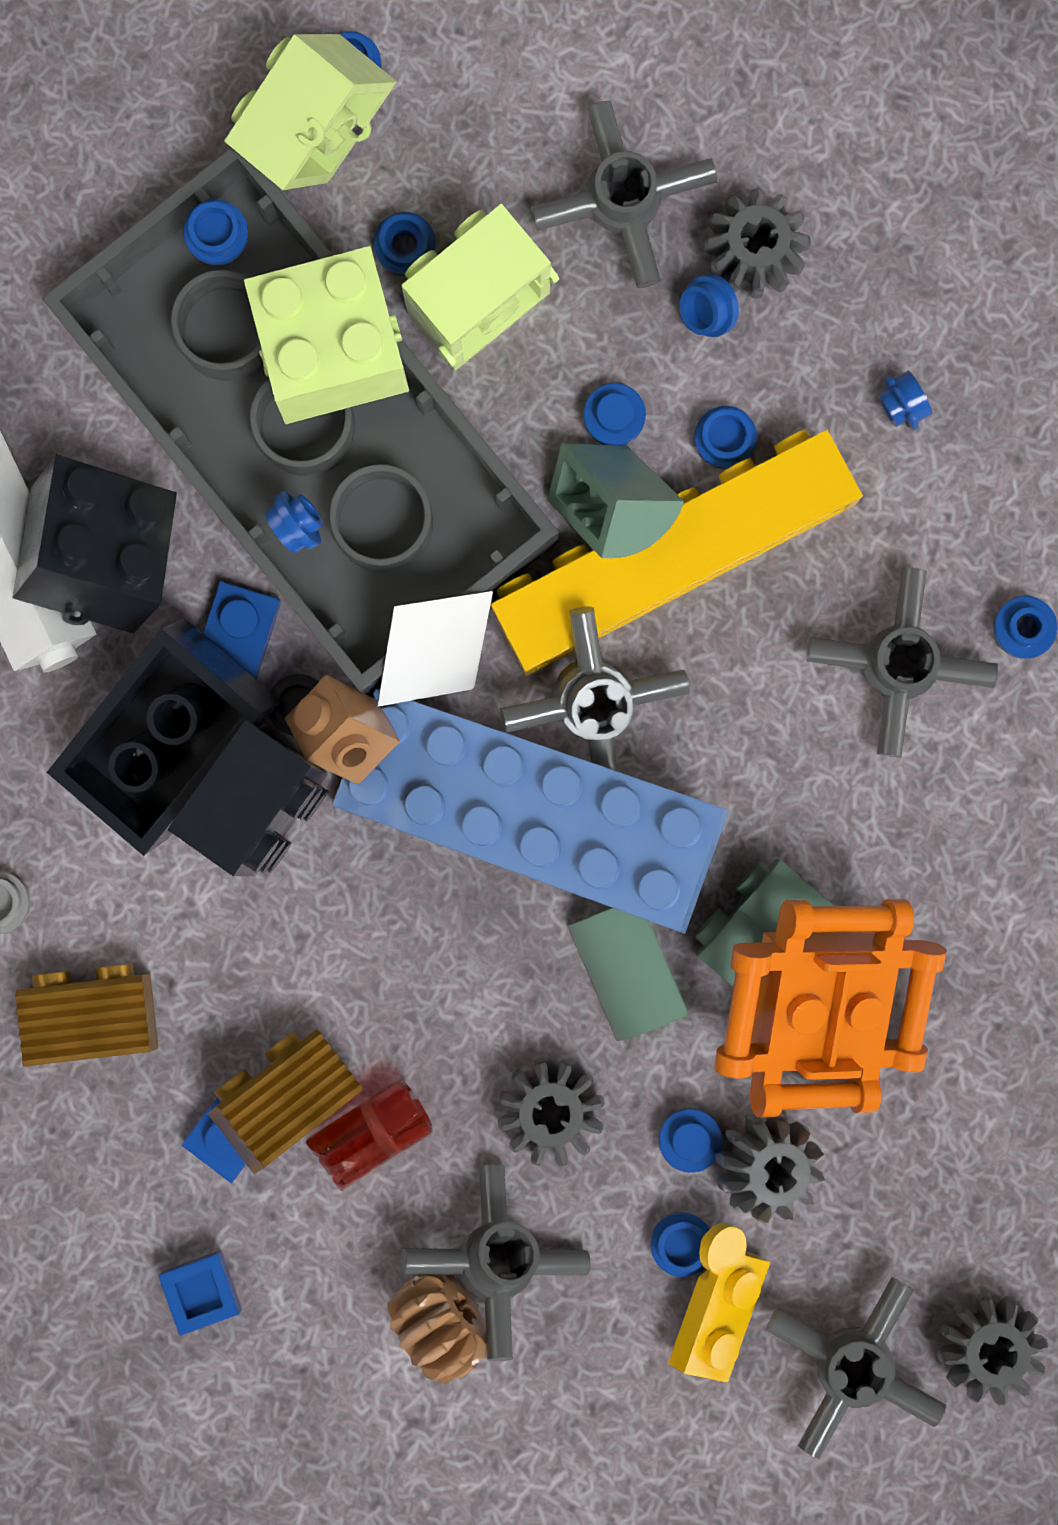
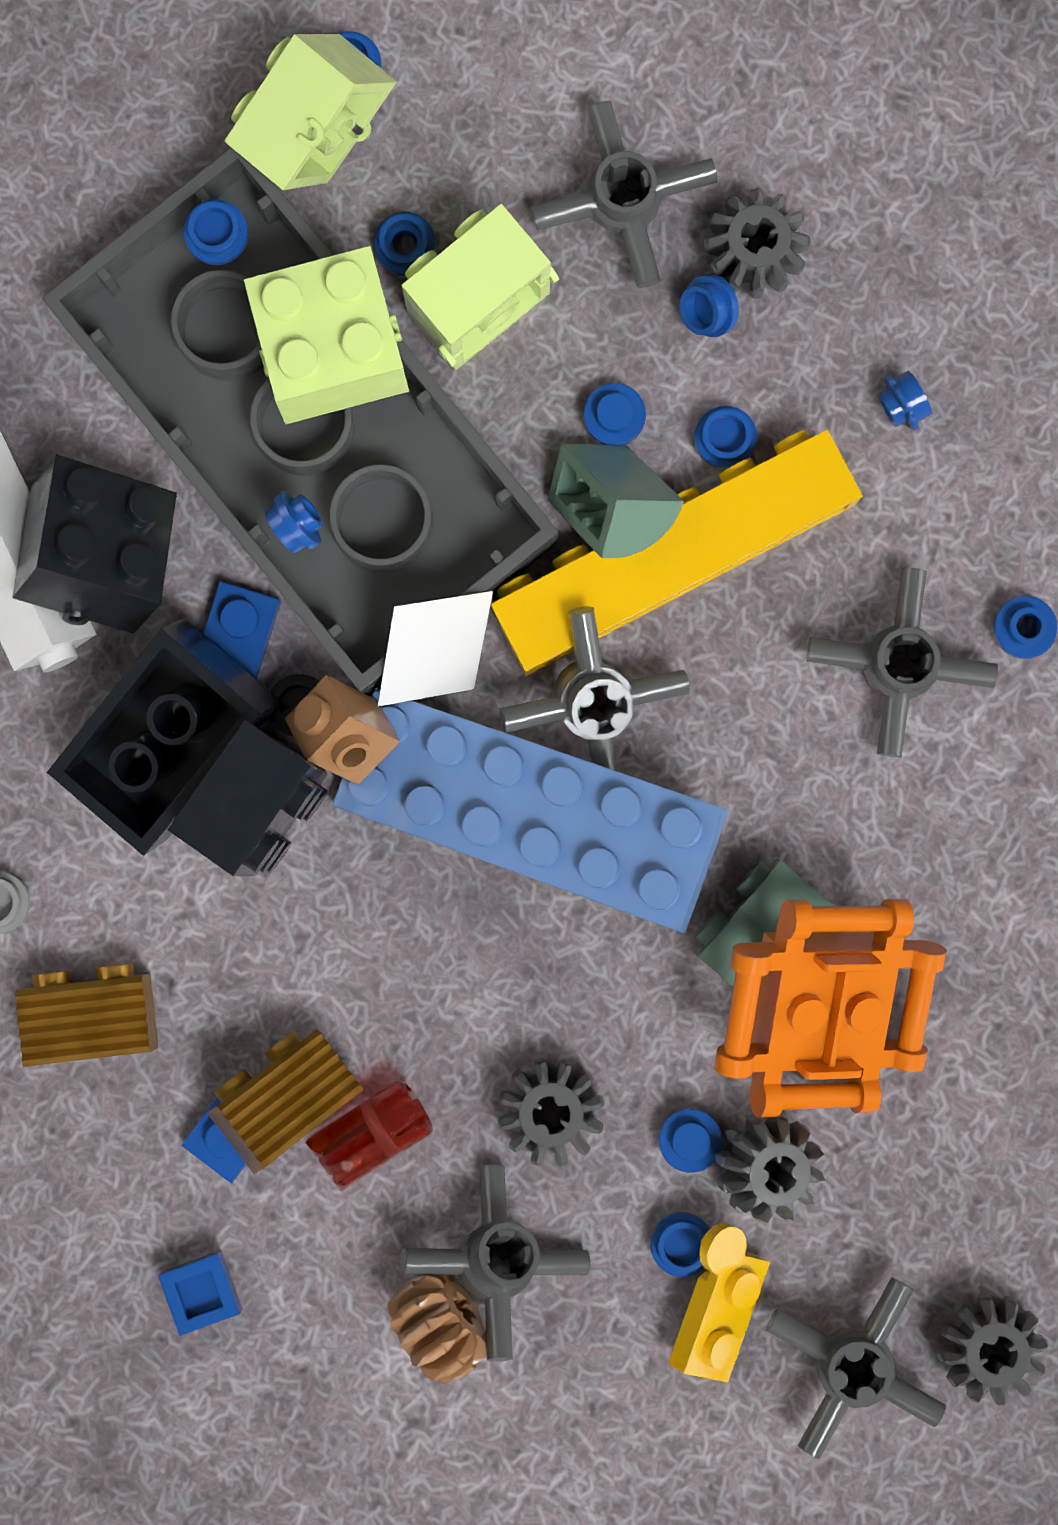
sand green brick [567,907,689,1041] -> none

